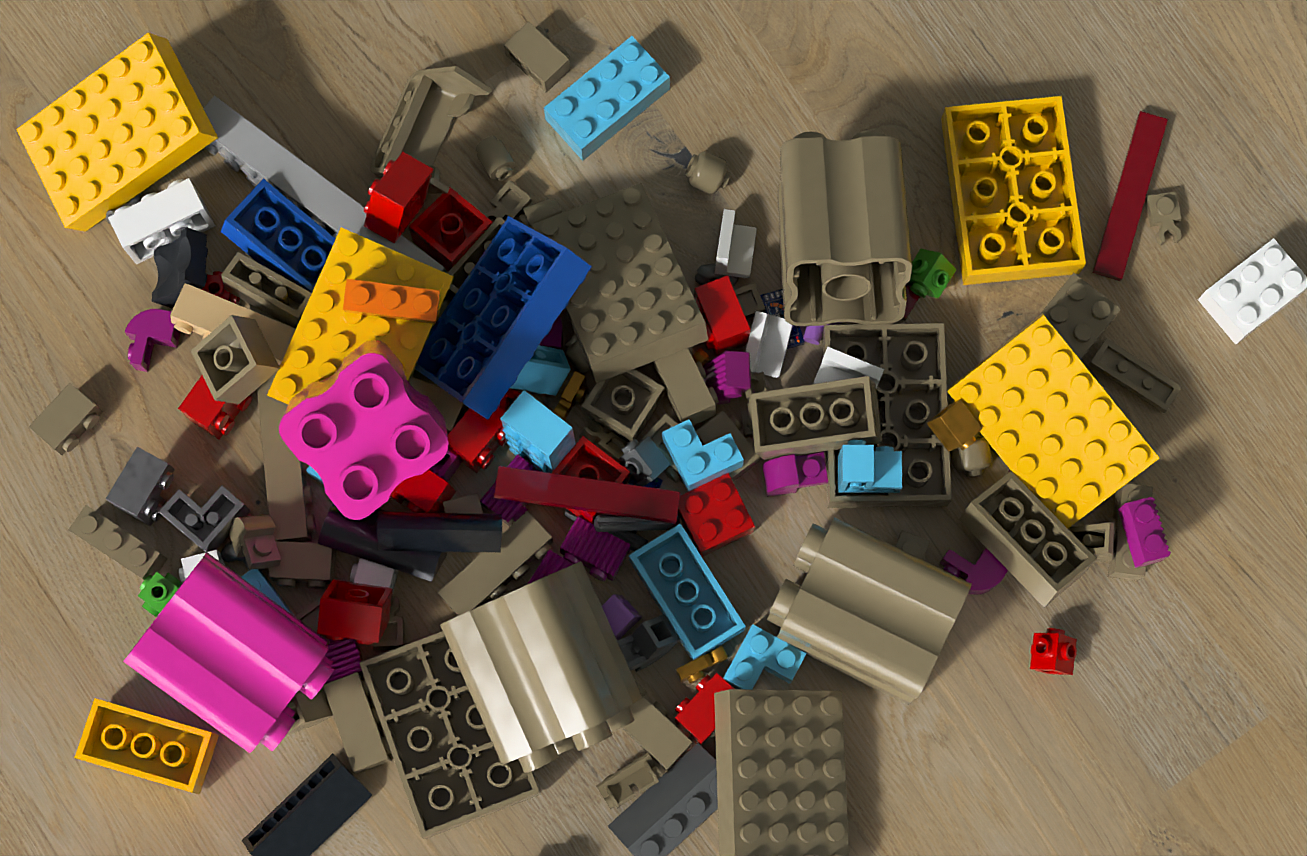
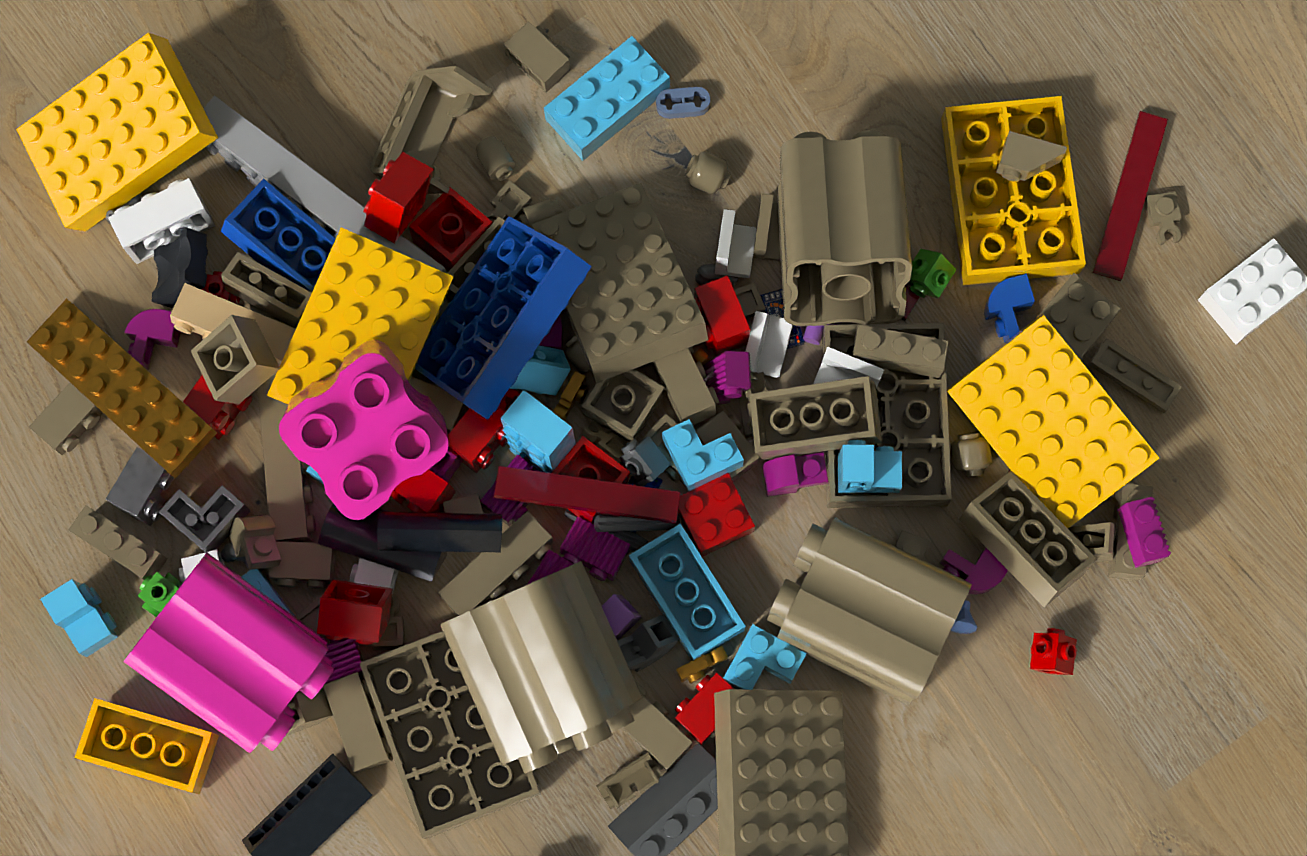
orange brick [343,279,440,324] -> none
pearl gold brick [927,399,982,452] -> none
none -> pearl gold plate [26,298,217,479]
none -> medium azure brick [40,579,118,657]
none -> sand blue beam [656,87,710,119]
none -> dark tan panel [753,193,781,261]
none -> dark tan brick [852,324,948,378]
none -> medium blue rock [951,600,977,634]
none -> blue brick [984,274,1035,343]
none -> dark tan slope [996,131,1067,181]

